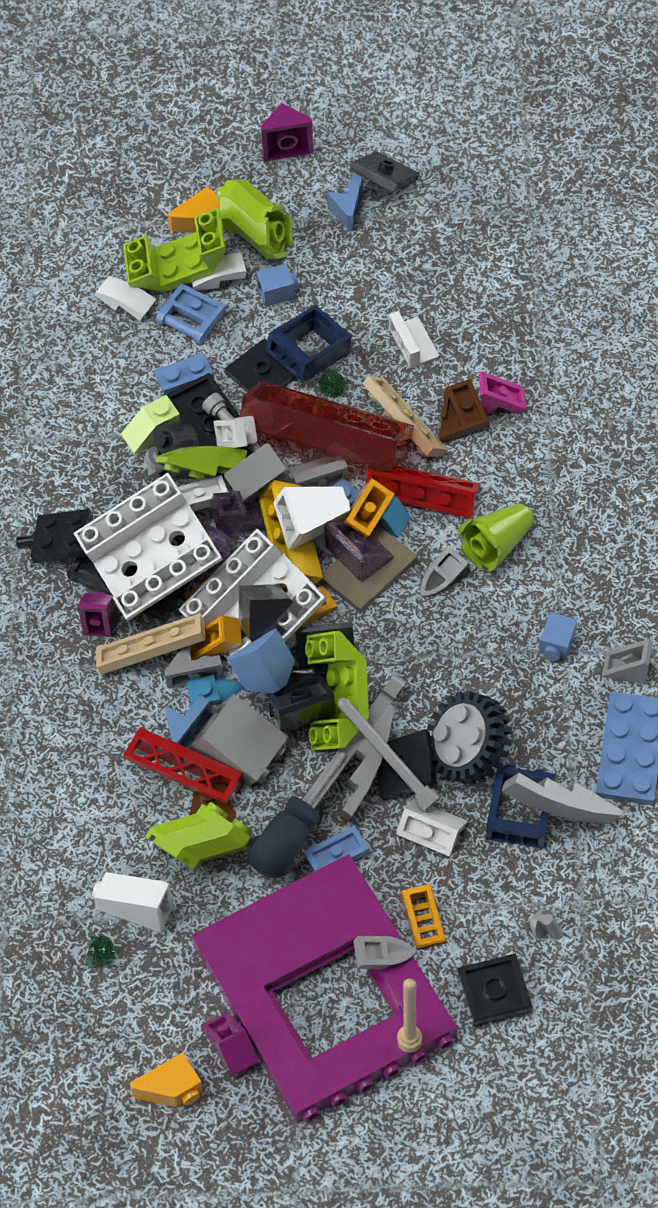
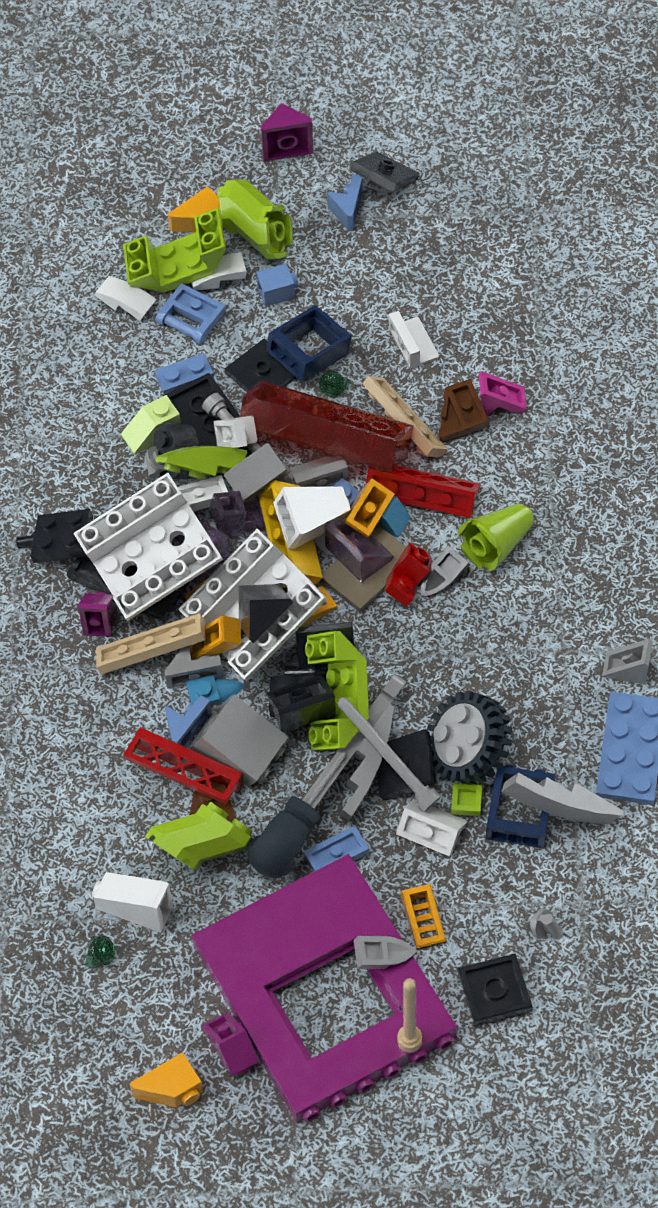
medium blue slope [227,628,295,694] -> none
medium blue brick [539,612,577,661] -> none
none -> red slope [384,543,432,607]
none -> lime plate [451,783,482,816]

